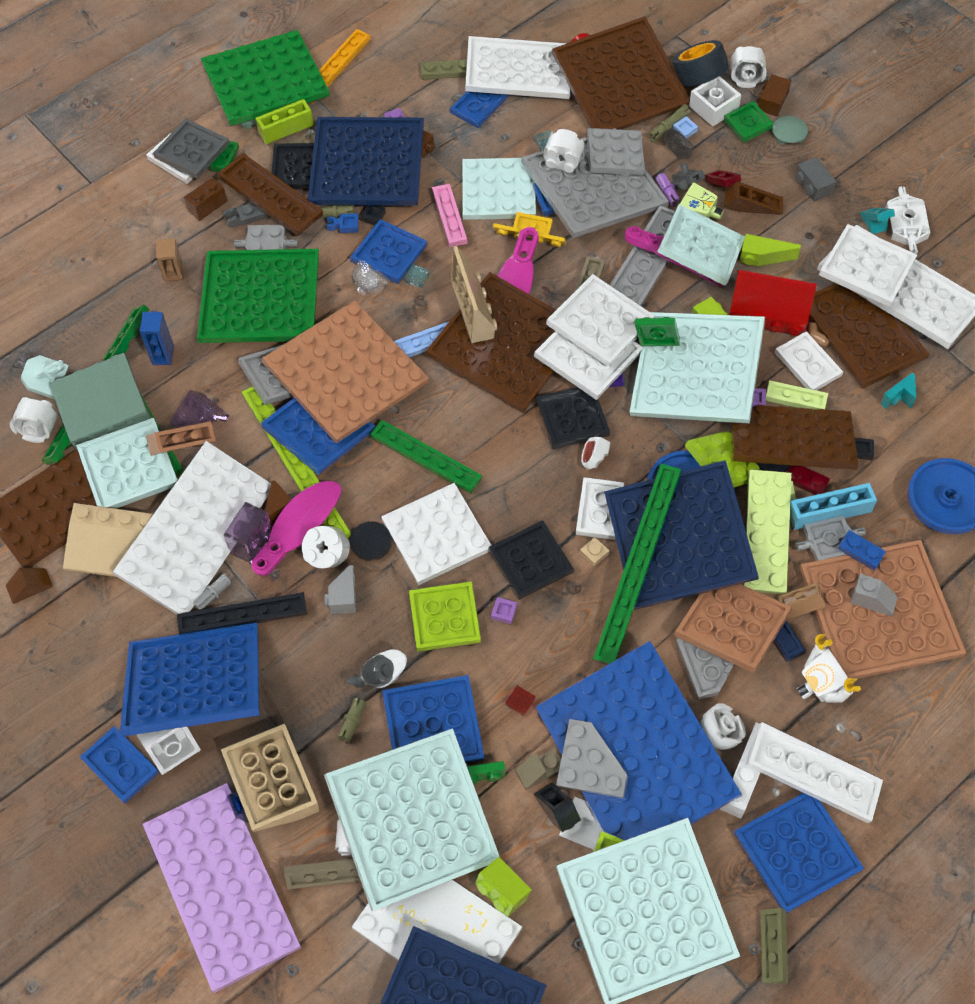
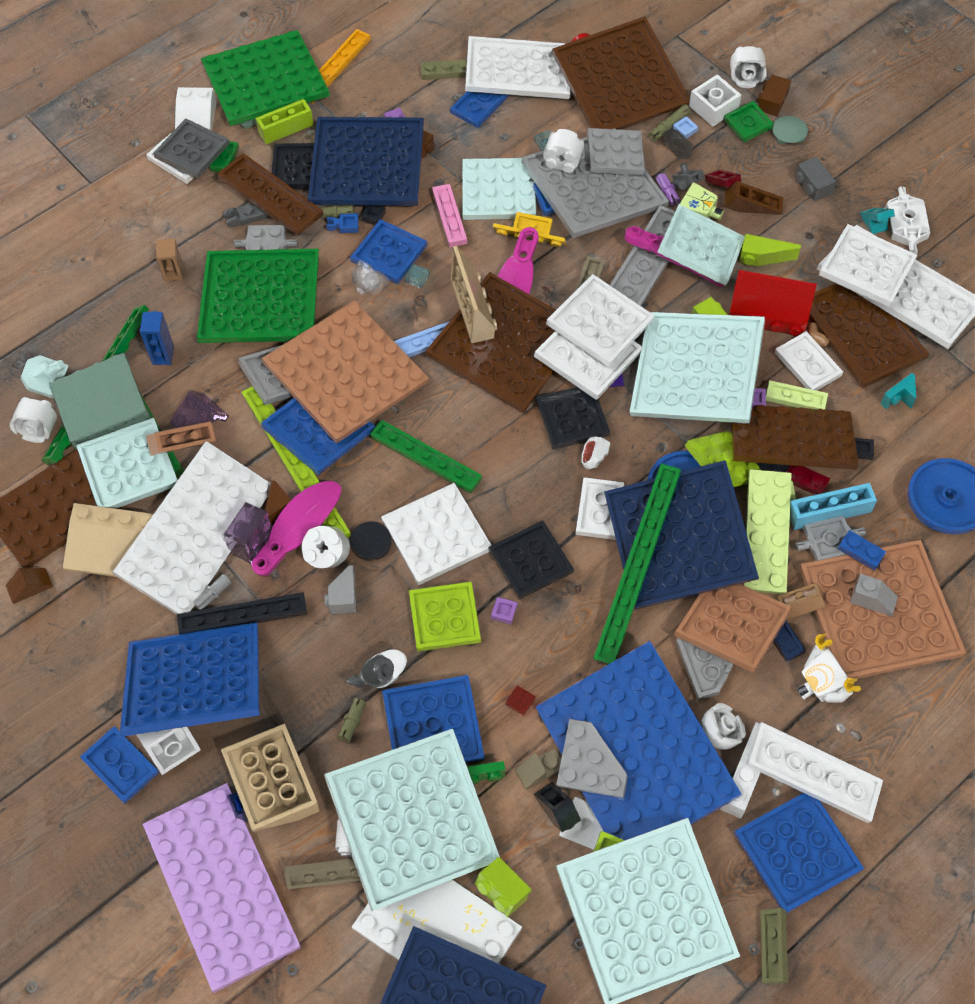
reddish brown brick [184,177,228,221] -> none
tan plate [580,537,609,567] -> none
green plate [635,317,680,346] -> none
black wheel [673,40,729,86] -> none
none -> white slope [175,87,216,131]

